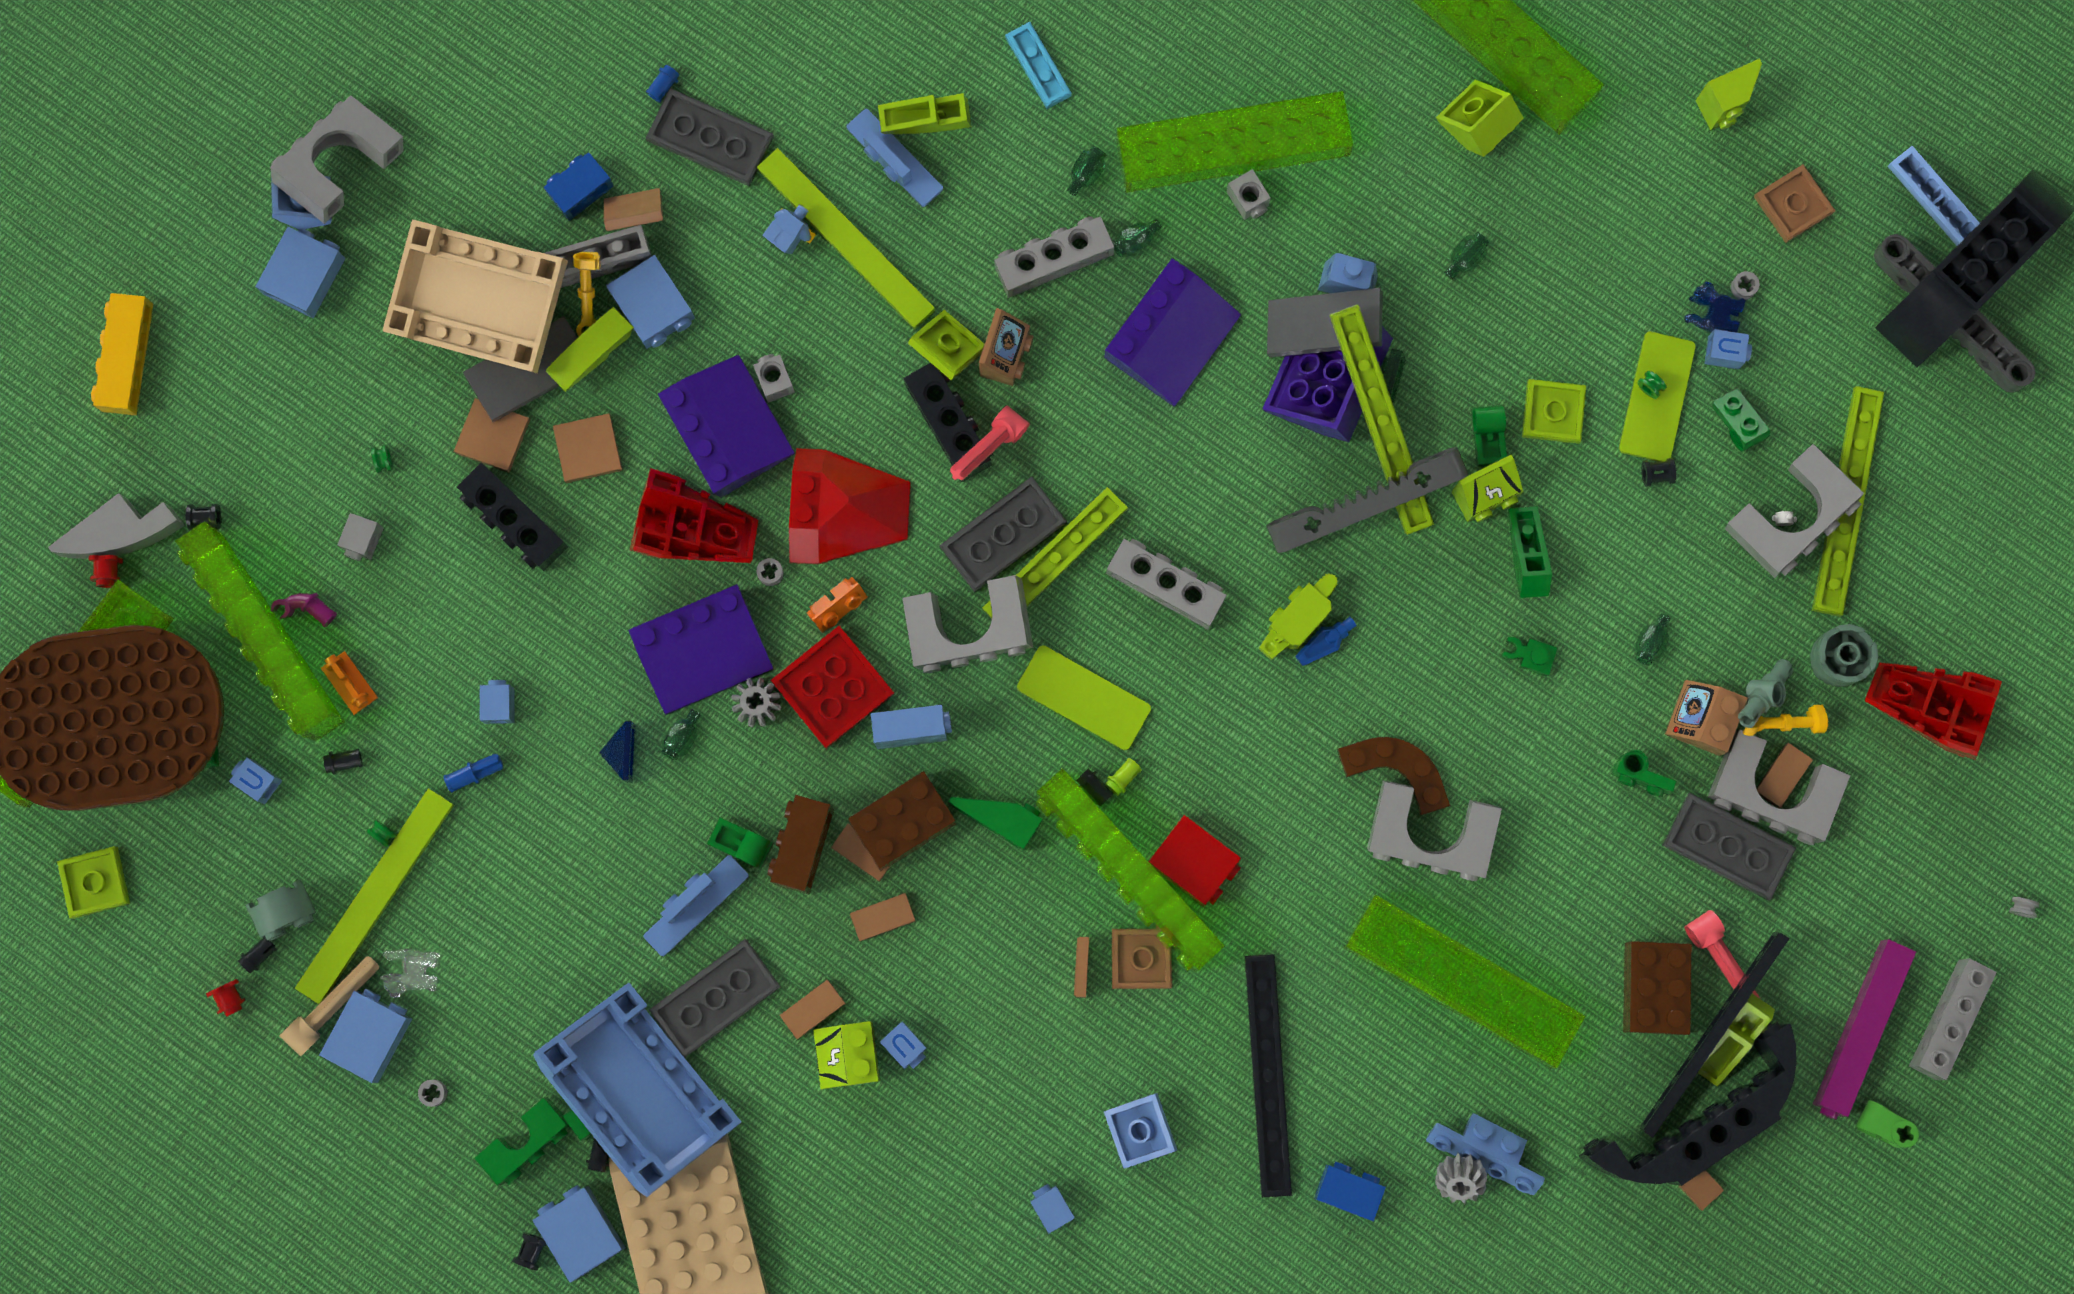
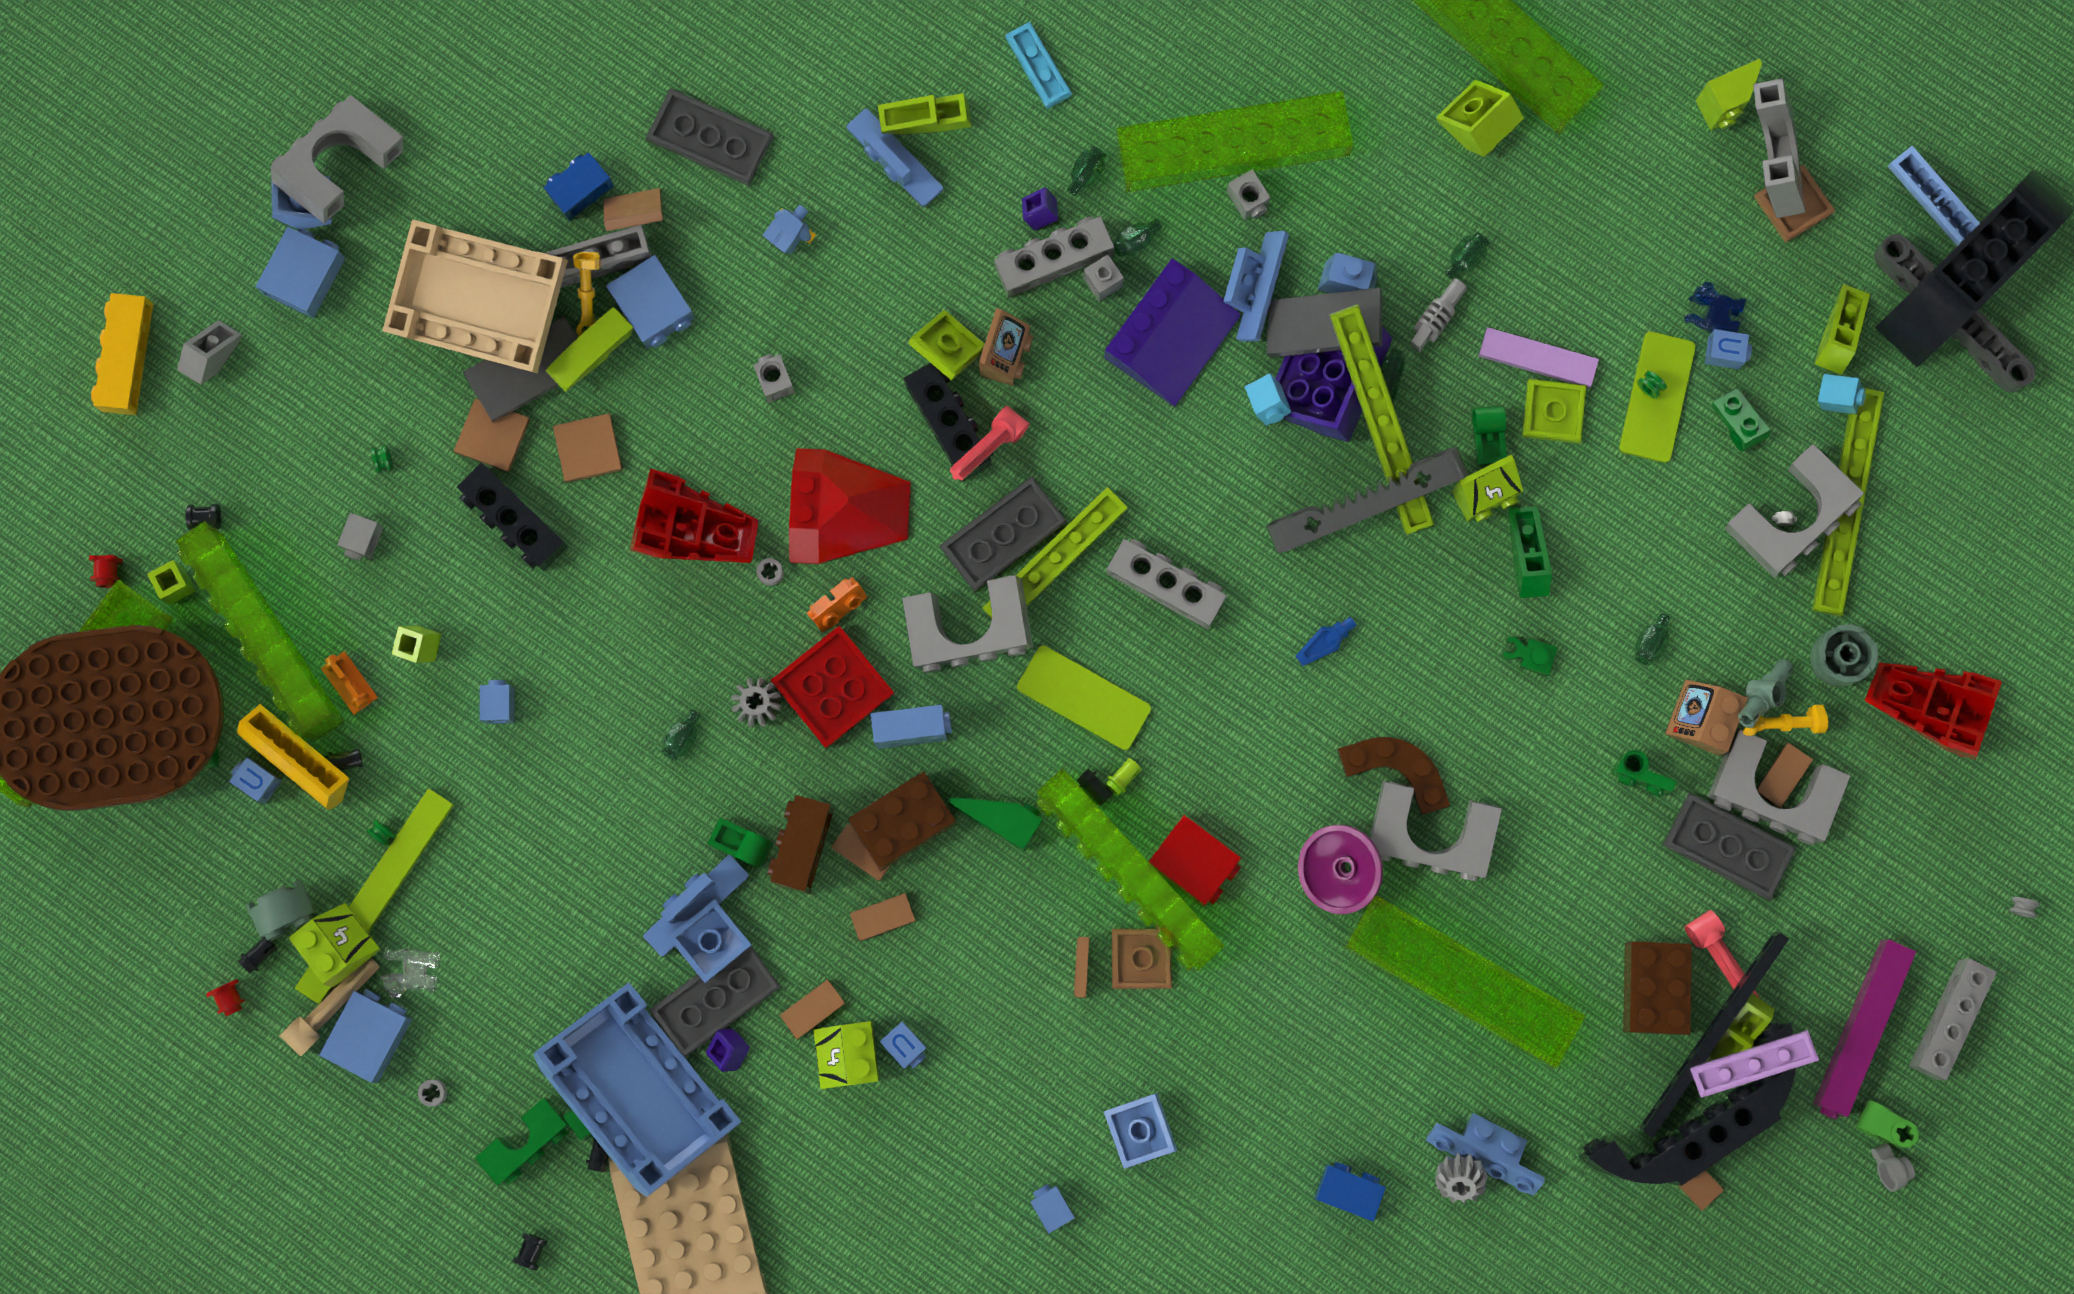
light grey slope [48,493,185,559] -> none
lime tile [57,846,130,919] -> none
magenta piece [271,593,337,627] -> none
blue axle [443,754,503,793] -> none
medium blue brick [532,1185,626,1283] -> none
clear blue slope [599,721,636,783] -> none
dark purple slope [628,584,774,715] -> none
blue pin [645,65,679,103] -> none
dark purple slope [658,354,795,498] -> none
lime tile [757,148,935,330] -> none
black tile [1244,954,1292,1198] -> none
lime hinge [1259,573,1338,660] -> none
black bush [1641,458,1676,487] -> none
light grey bush [1731,271,1760,300] -> none
none -> lime brick [147,560,196,605]
none -> light grey slope [177,320,242,385]
none -> yellow brick [237,704,349,810]
none -> lime slope [289,903,381,987]
none -> lime brick [392,625,442,663]
none -> medium blue slope [668,899,752,984]
none -> dark purple slope [706,1029,750,1072]
none -> dark purple slope [1022,187,1058,230]
none -> light grey brick [1083,255,1124,302]
none -> medium blue bracket [1223,231,1289,342]
none -> medium azure brick [1245,373,1292,426]
none -> magenta dish [1298,825,1383,914]
none -> light grey hinge [1410,278,1467,352]
none -> lavender tile [1478,327,1599,389]
none -> lavender tile [1690,1030,1819,1098]
none -> light grey arch [1753,78,1806,218]
none -> lime slope [1815,284,1870,375]
none -> medium azure brick [1818,374,1866,415]
none -> light grey piece [1871,1143,1915,1192]

